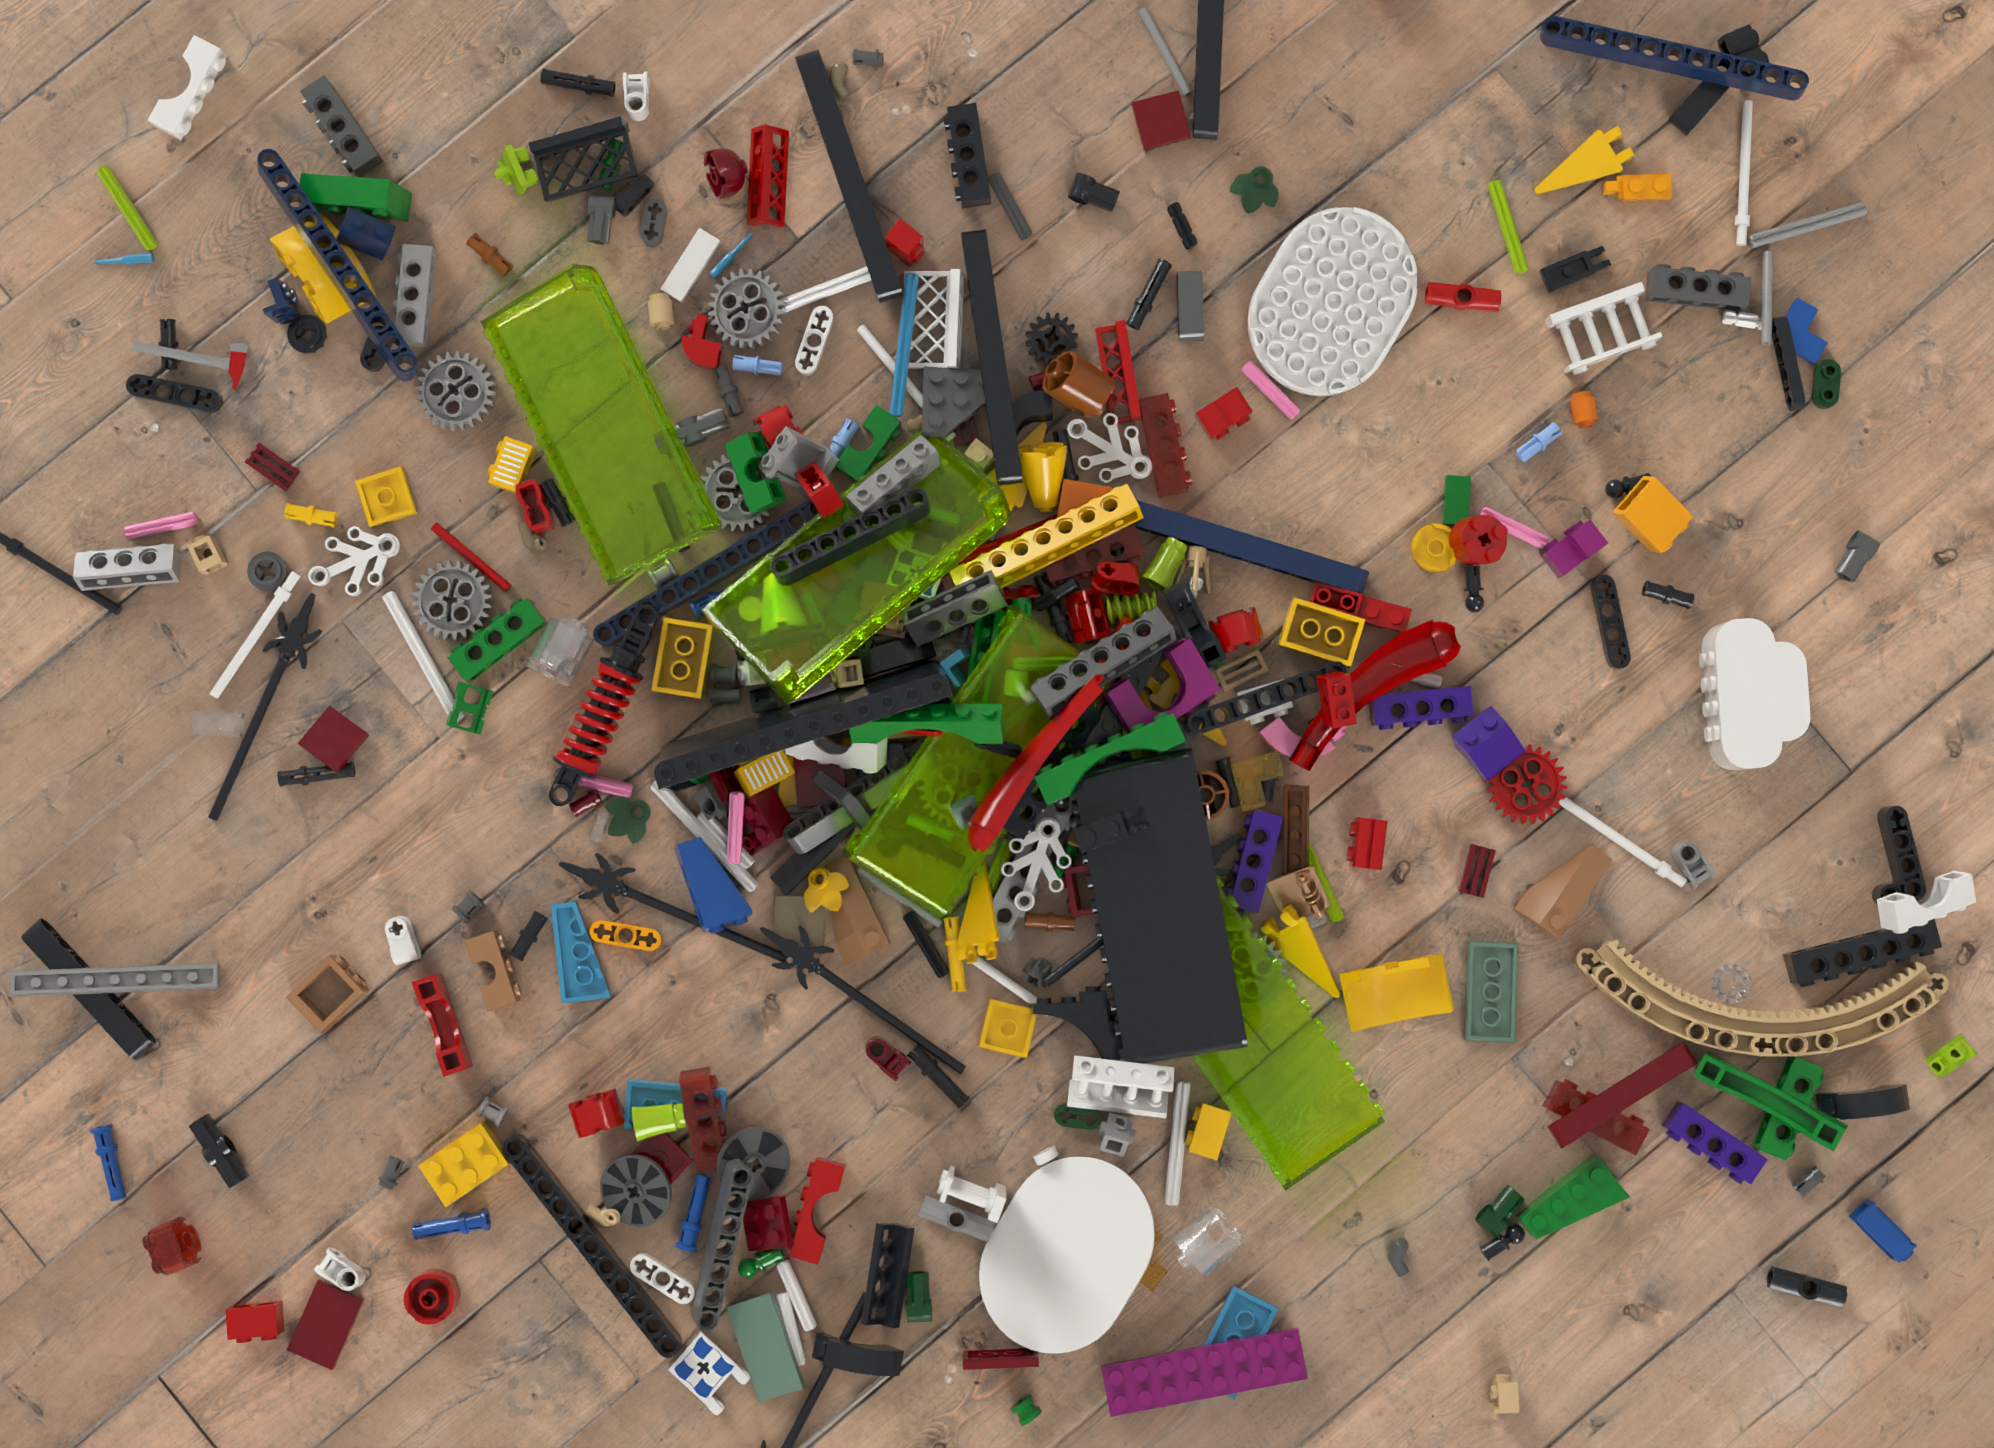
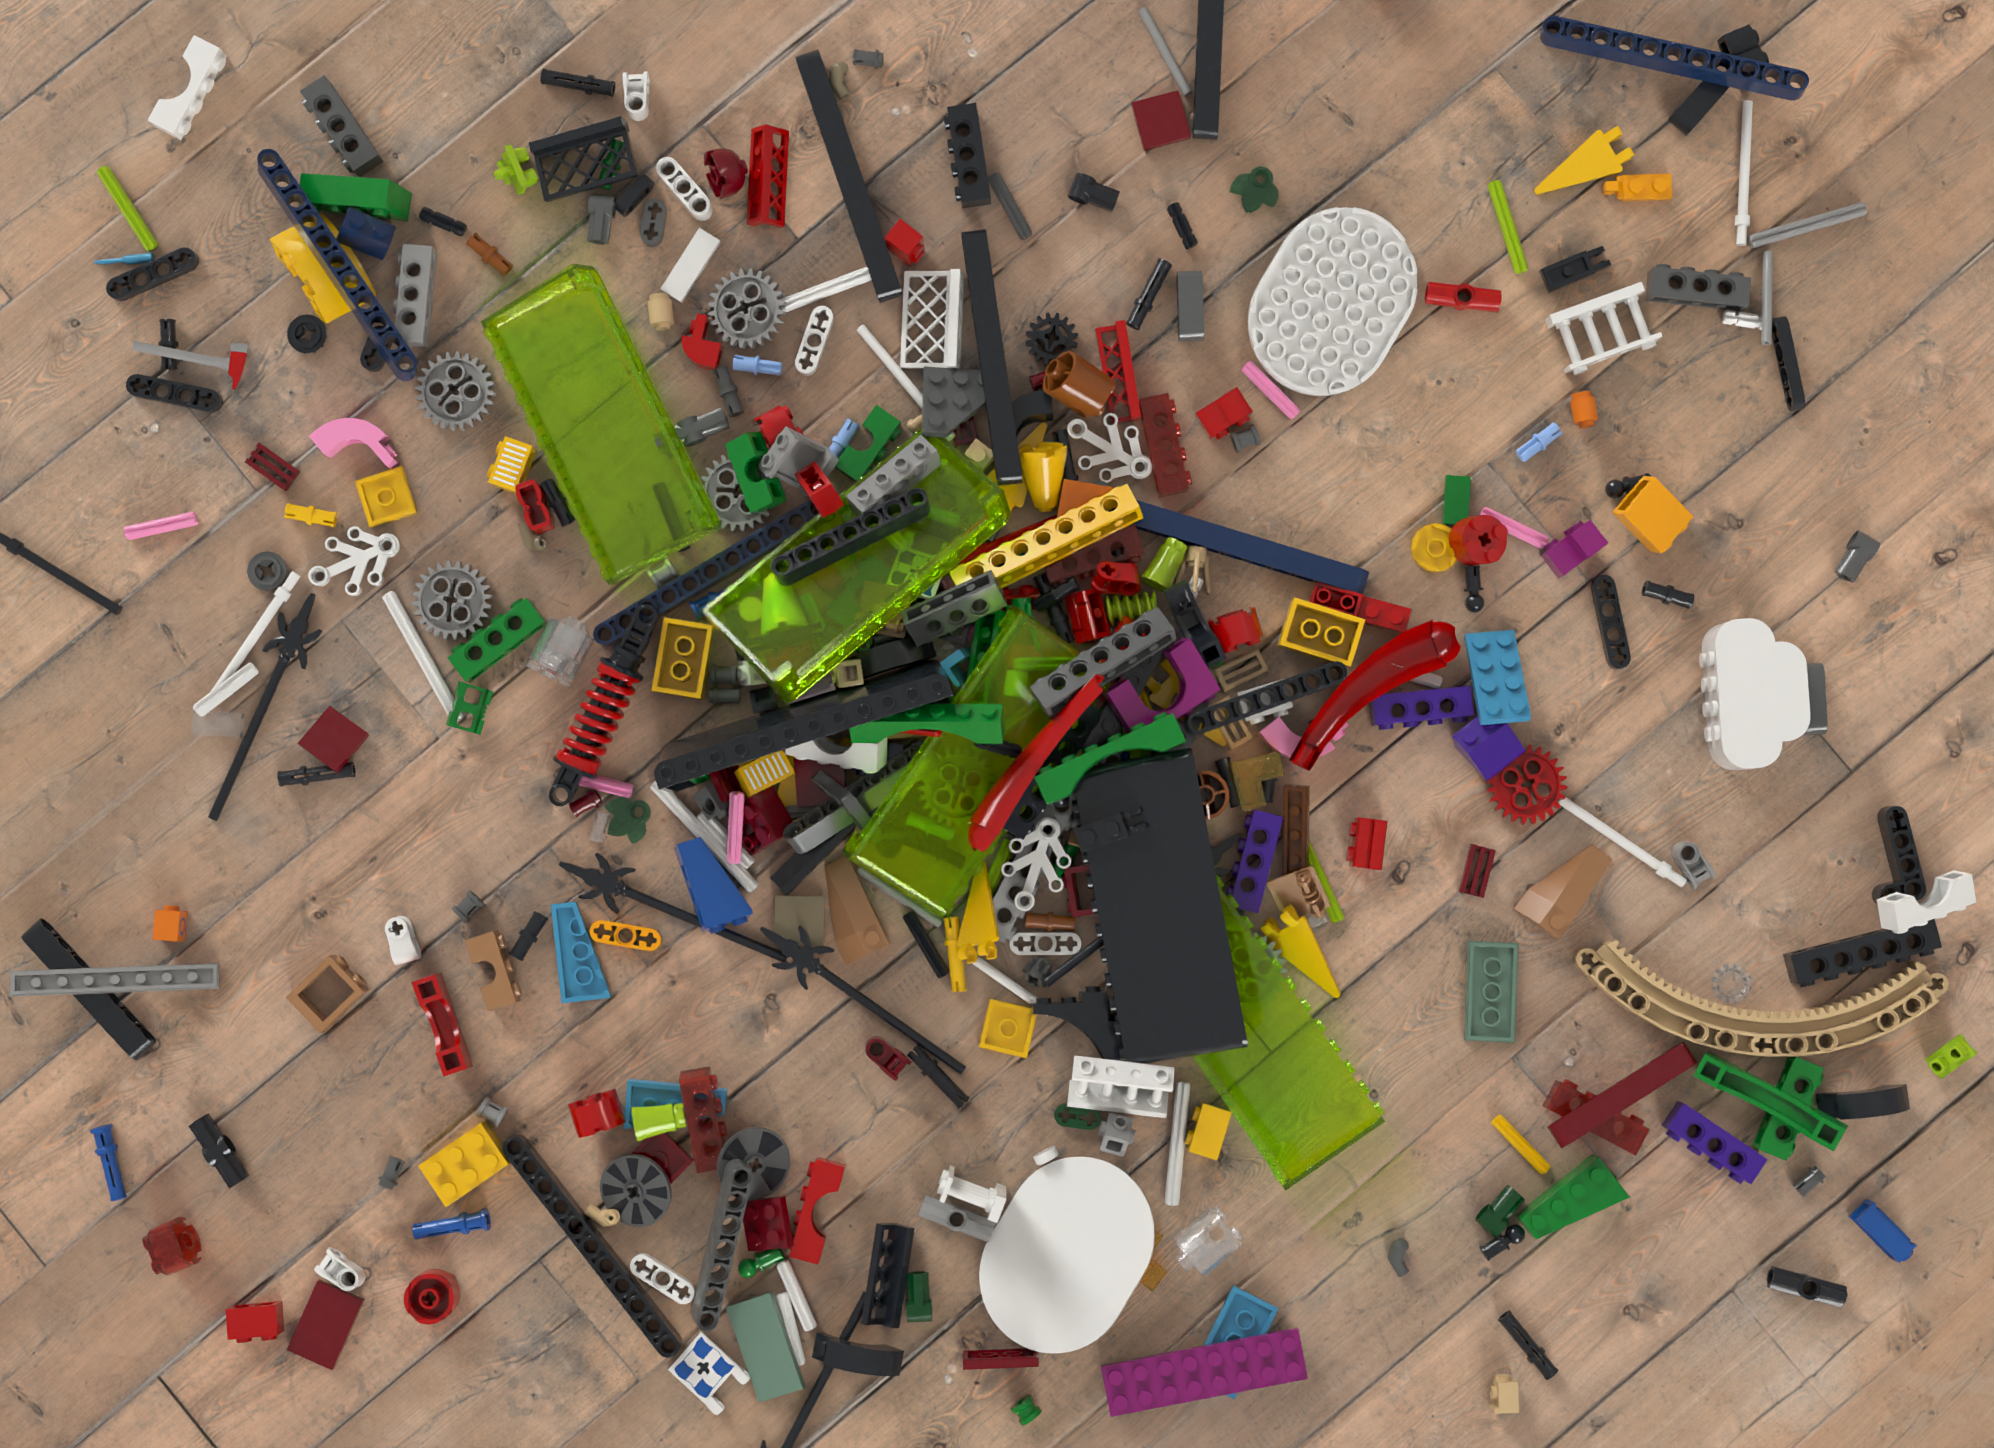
light grey brick [73,543,182,591] -> none
tan brick [187,534,229,575] -> none
dark blue bracket [263,277,300,325] -> none
red bar [431,522,512,592] -> none
blue pin [675,1174,712,1252] -> none
dark azure piece [709,233,753,280] -> none
yellow plate [804,867,849,913] -> none
dark azure axle [890,273,919,417] -> none
sand green tile [950,794,977,829] -> none
red brick [1317,671,1357,729] -> none
yellow panel [1339,953,1454,1032] -> none
blue tile [1785,298,1828,365] -> none
dark green plate [1812,359,1841,409] -> none
none -> black beam [106,247,199,301]
none -> orange brick [152,905,188,941]
none -> white axle [193,662,259,717]
none -> bright pink arch [309,418,400,469]
none -> black axle [419,207,467,237]
none -> white beam [656,157,713,221]
none -> white beam [1009,932,1081,955]
none -> tan tile [1208,695,1253,750]
none -> dark grey bush [1230,424,1261,453]
none -> dark azure plate [1464,630,1531,725]
none -> yellow axle [1491,1114,1551,1175]
none -> black pin [1498,1310,1558,1380]
none -> dark grey beam [1803,663,1828,735]

